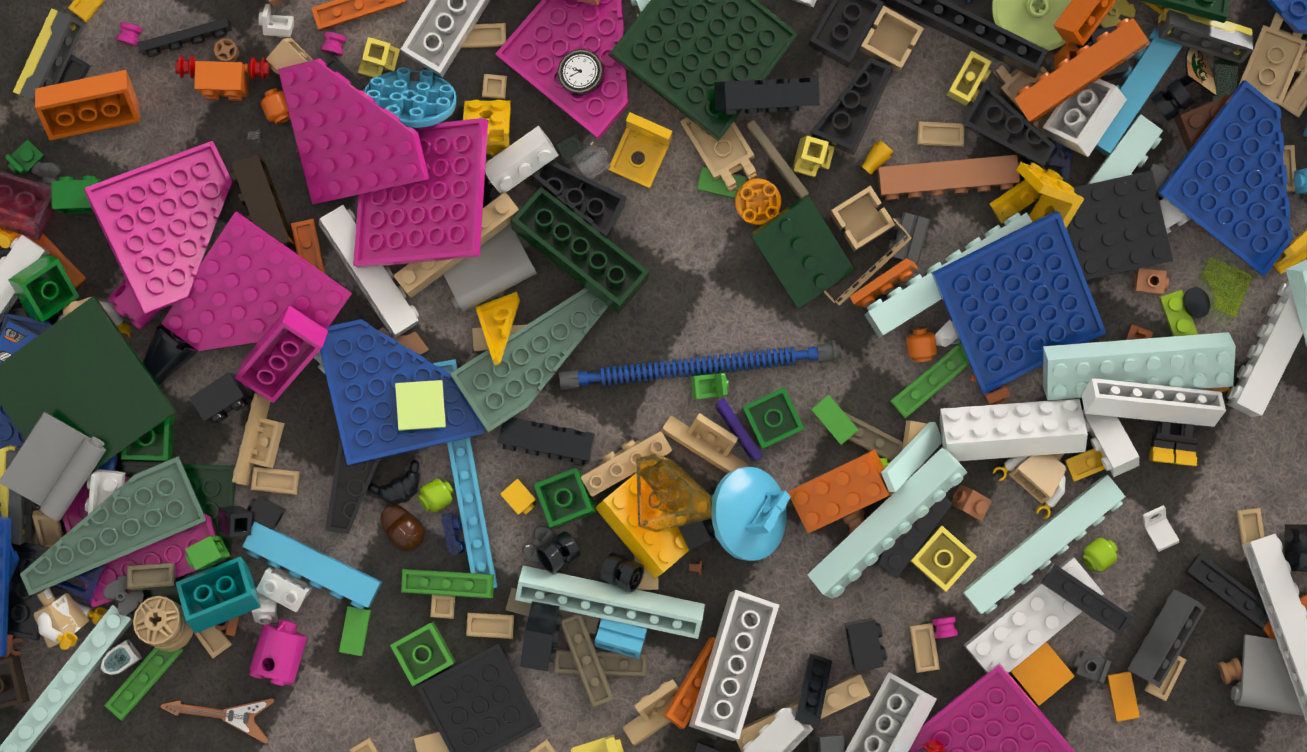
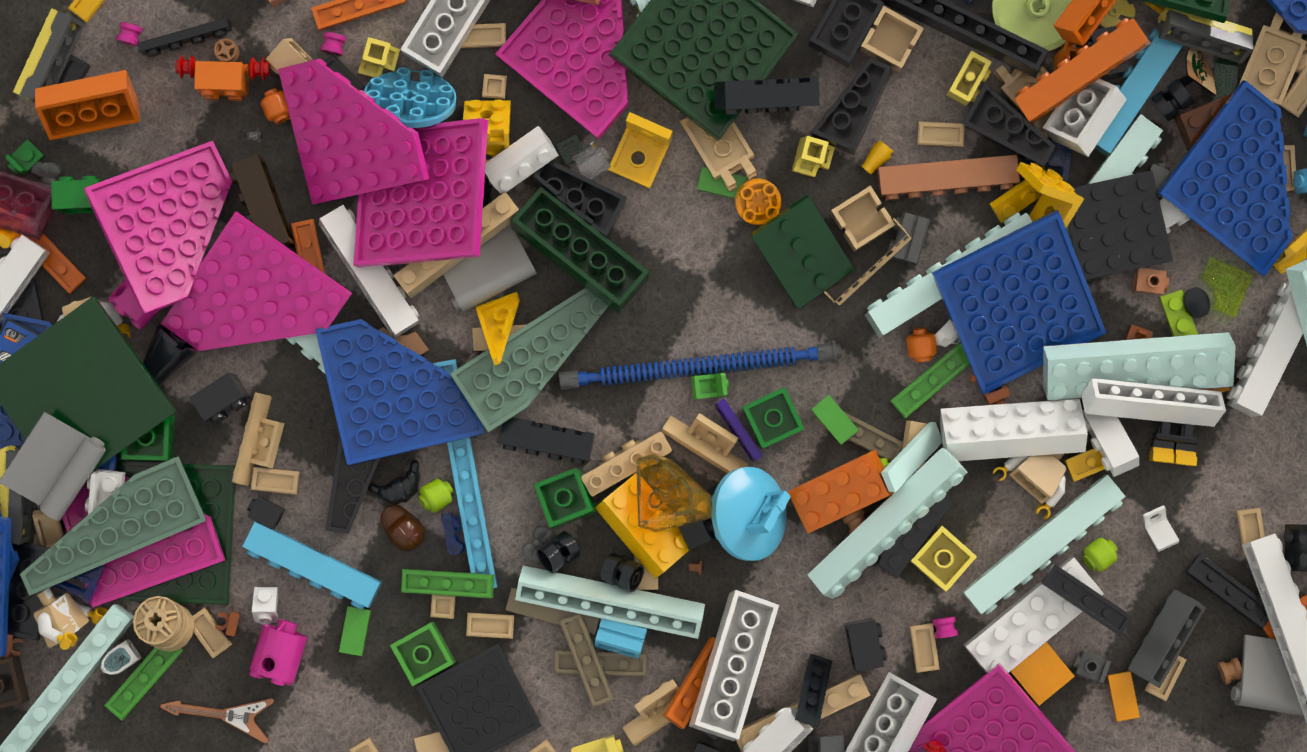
green brick [8,254,80,323] -> none
dark grey piece [104,576,144,616] -> none
dark tan tile [127,563,176,591] -> none
teal brick [176,556,261,633] -> none
bright green brick [185,536,231,570] -> none
black brick [218,506,252,537] -> none
dark pink brick [234,305,328,403] -> none
white bracket [256,566,313,612] -> none
white bracket [259,4,294,38] -> none
yellowish green tile [395,380,446,431] -> none
yellow brick [500,479,537,515] -> none
black brick [520,601,563,672] -> none
tile [557,49,604,96] -> none
dark tan tile [746,120,809,199] -> none
orange plate [849,258,919,307] -> none
nougat bracket [951,485,992,521] -> none

